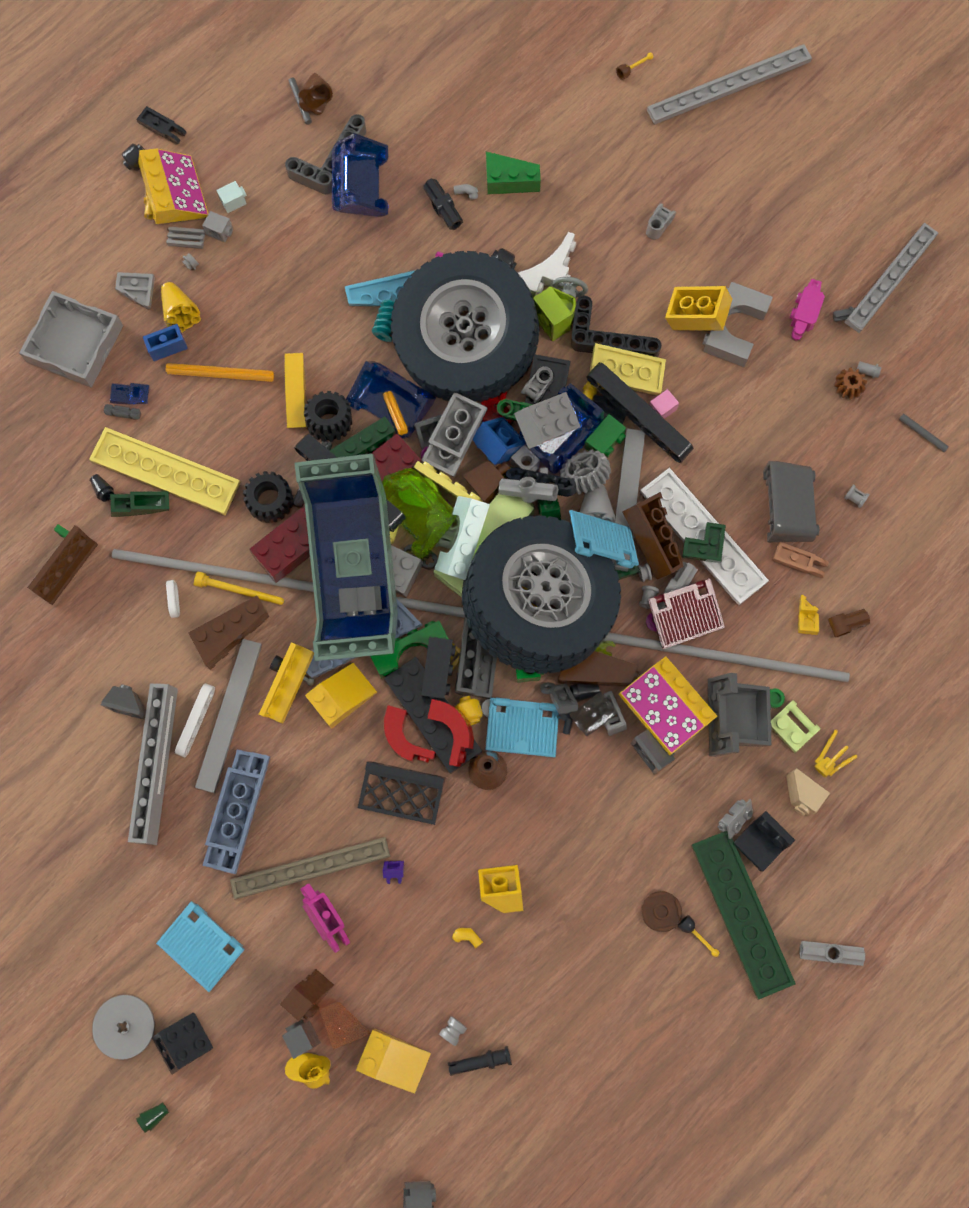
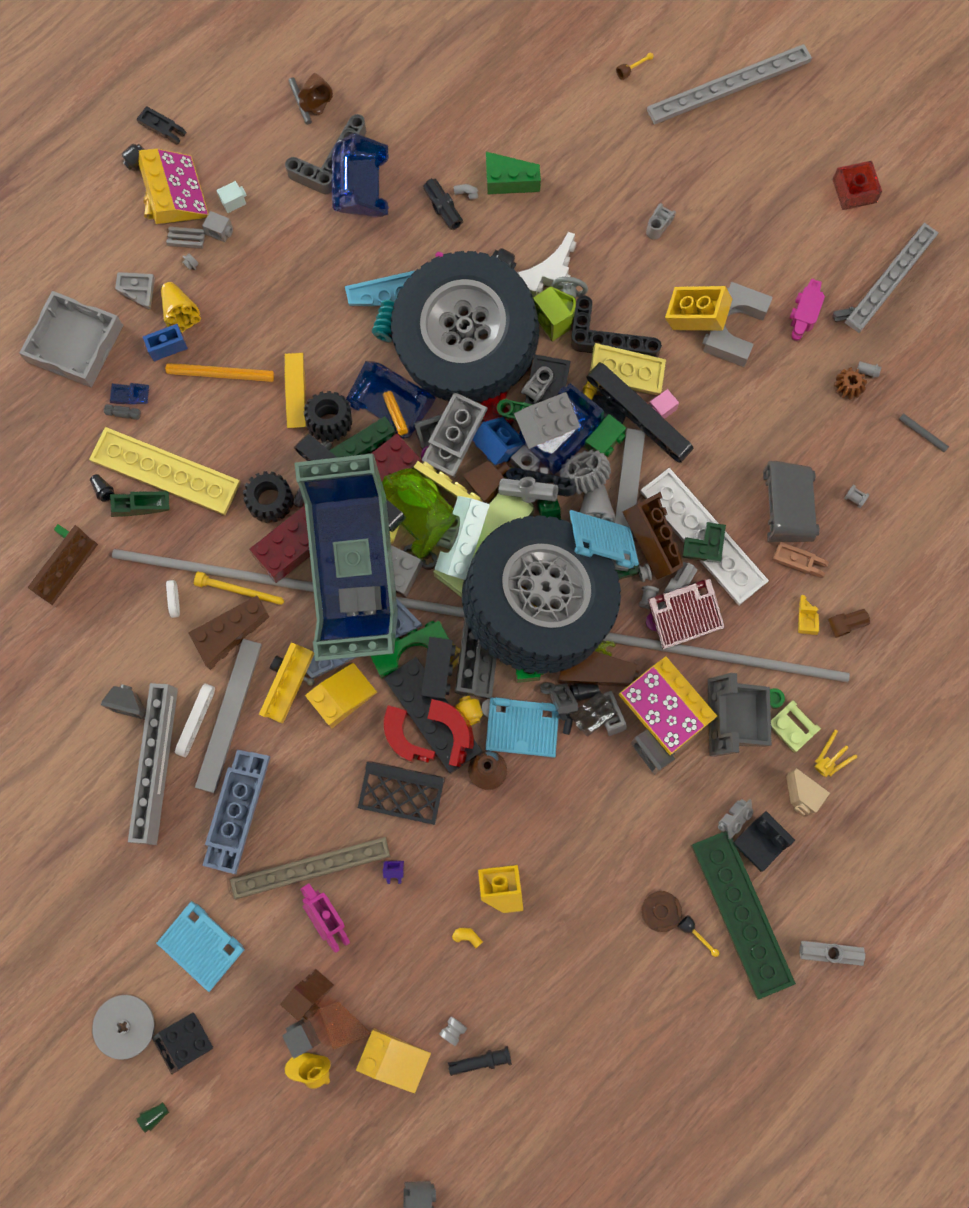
none -> clear red brick [832,160,882,210]

